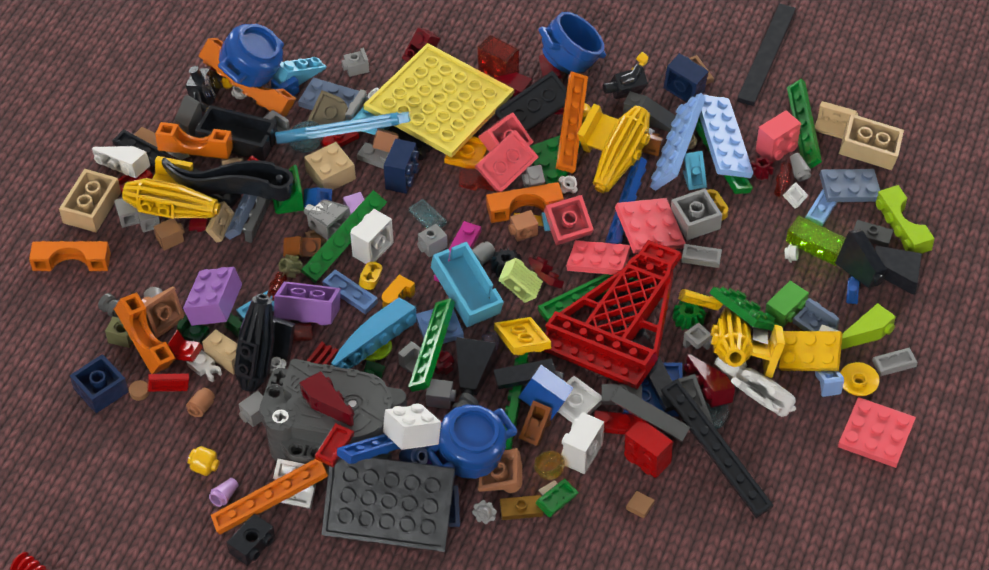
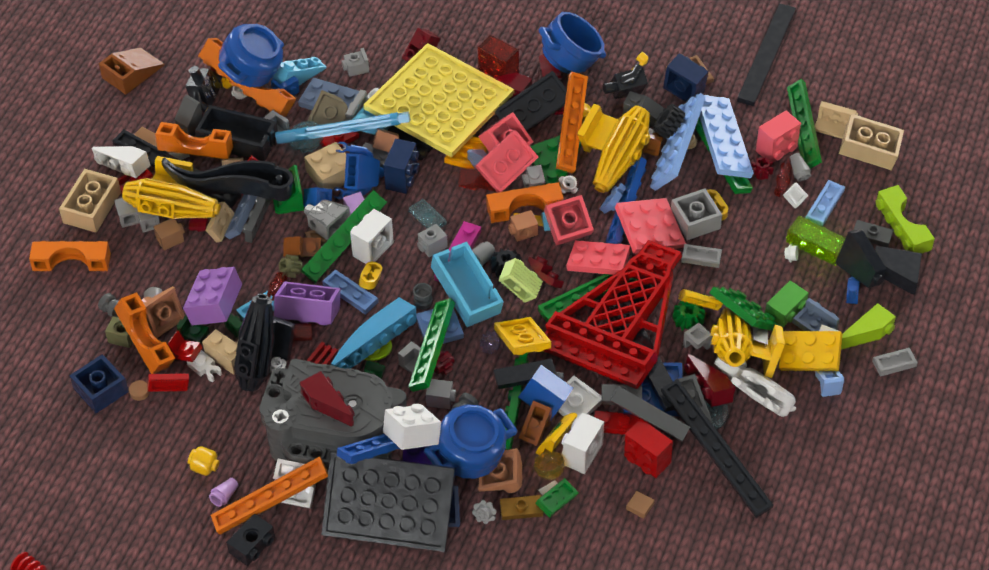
nougat brick [186,388,215,417] -> none
light grey brick [239,390,263,427] -> none
red tile [315,423,354,467] -> none
light orange leg [382,274,415,308] -> none
dark blue brick [399,447,428,464] -> none
black slope [456,337,498,396] -> none
medium azure slope [683,151,707,190] -> none
sand blue plate [819,169,880,202] -> none
coral plate [838,397,916,468] -> none
yellow dish [840,362,879,396] -> none
none -> dark orange slope [99,47,165,95]
none -> blue torso [333,142,384,199]
none -> dark grey wheel [413,283,433,310]
none -> sand blue slope [467,149,487,170]
none -> yellow slope [536,413,577,457]
none -> medium blue plate [600,183,626,214]
none -> black tyre [653,104,685,139]

